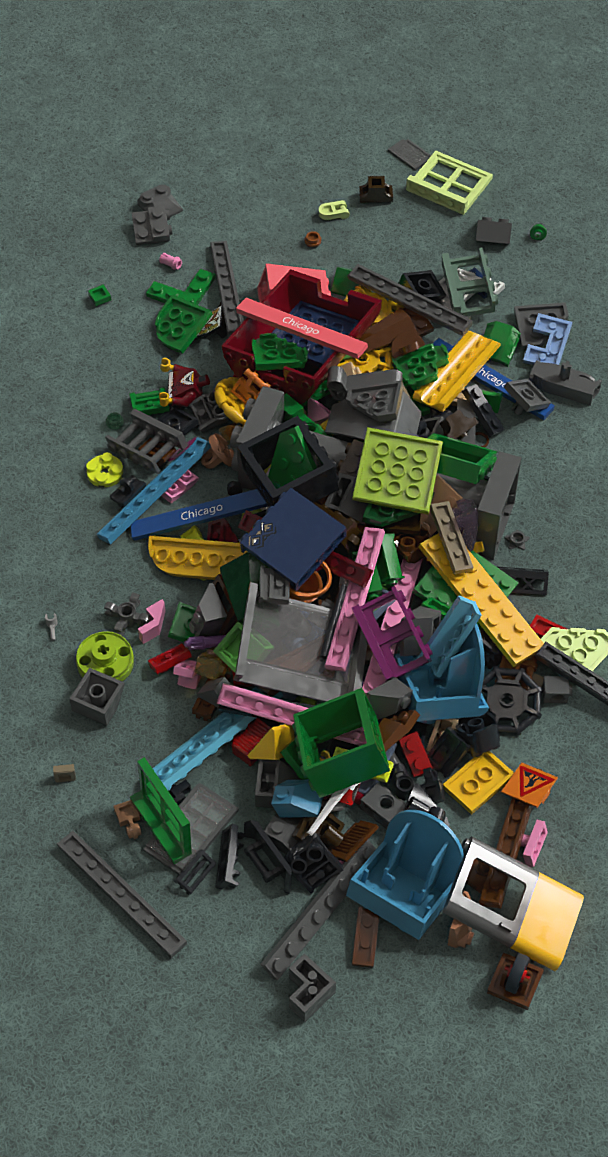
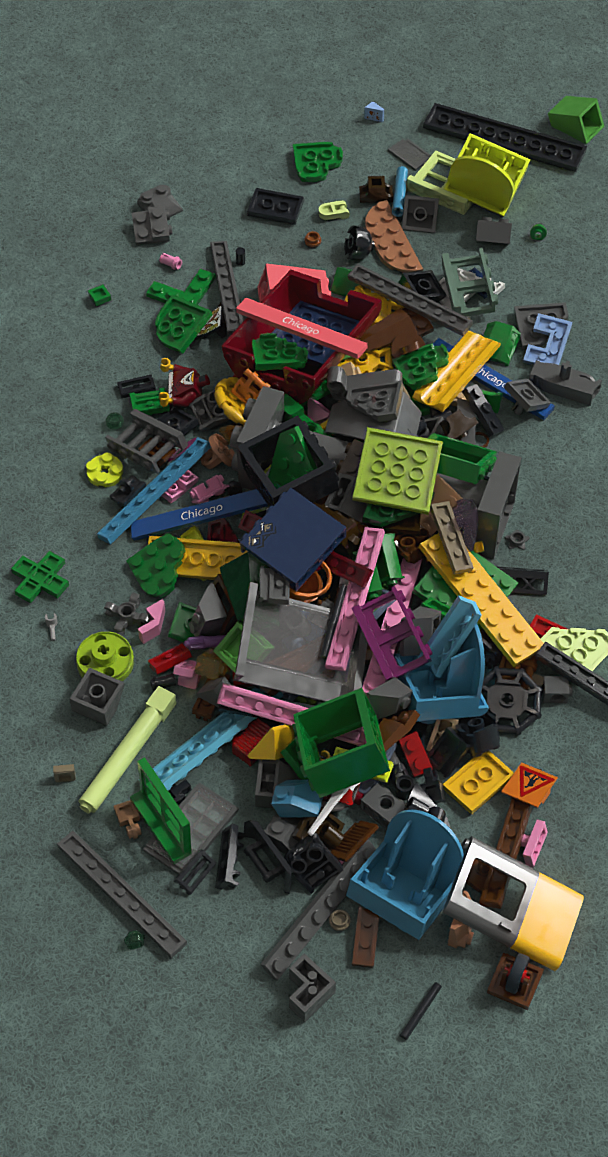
none -> green plate [11,551,69,603]
none -> yellowish green brick [79,686,176,813]
none -> black tile [117,374,156,399]
none -> clear green plate [124,930,145,950]
none -> green plate [126,534,185,598]
none -> black pin [150,673,176,691]
none -> bright pink hinge [189,475,229,504]
none -> black piece [235,247,245,266]
none -> black plate [247,188,304,225]
none -> green plate [293,142,343,182]
none -> dark tan plate [329,910,351,931]
none -> black cylinder [344,225,374,260]
none -> light blue slope [364,102,384,122]
none -> nougat plate [365,200,423,274]
none -> dark azure piece [392,166,408,217]
none -> black bar [400,982,442,1040]
none -> dark grey slope [402,195,440,233]
none -> black plate [423,103,587,172]
none -> neon yellow plate [443,133,530,217]
none -> bright green slope [548,96,604,144]

